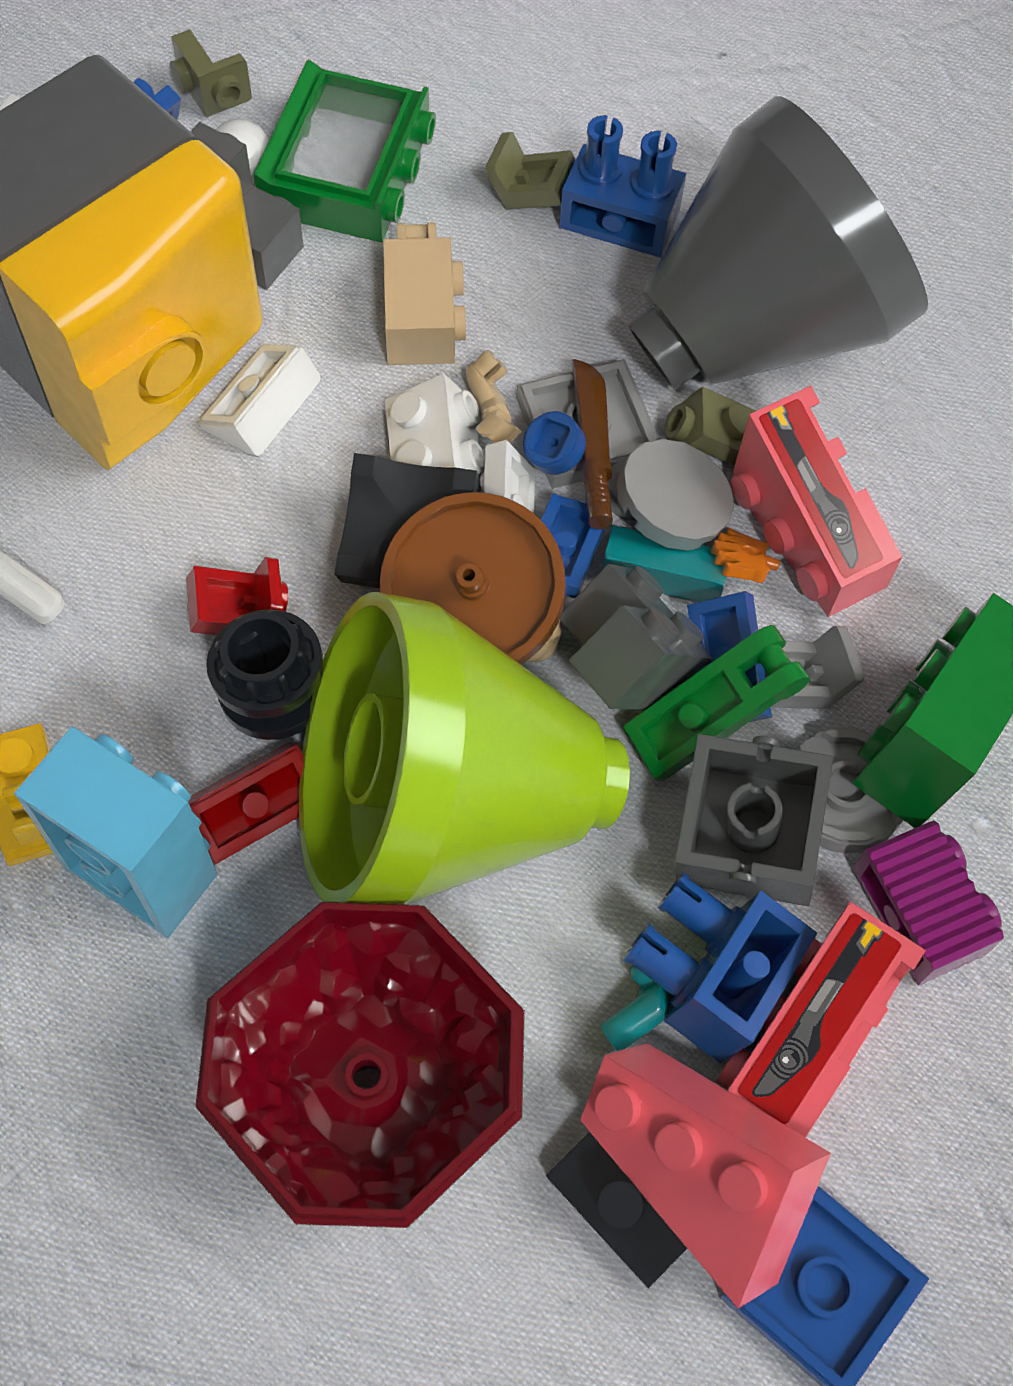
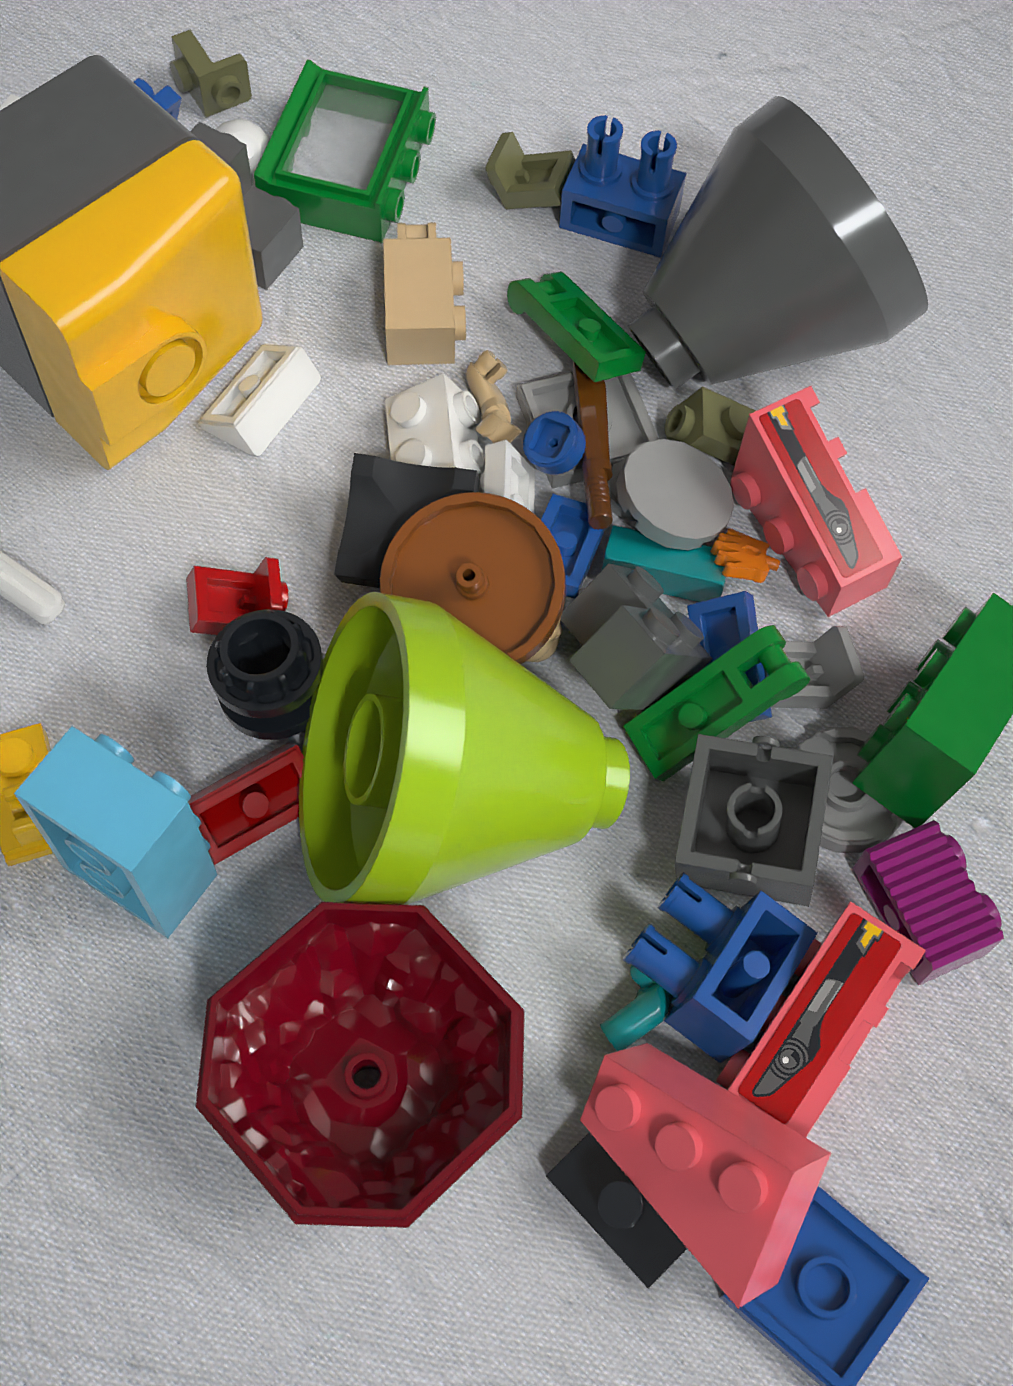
none -> green plate [507,271,646,382]

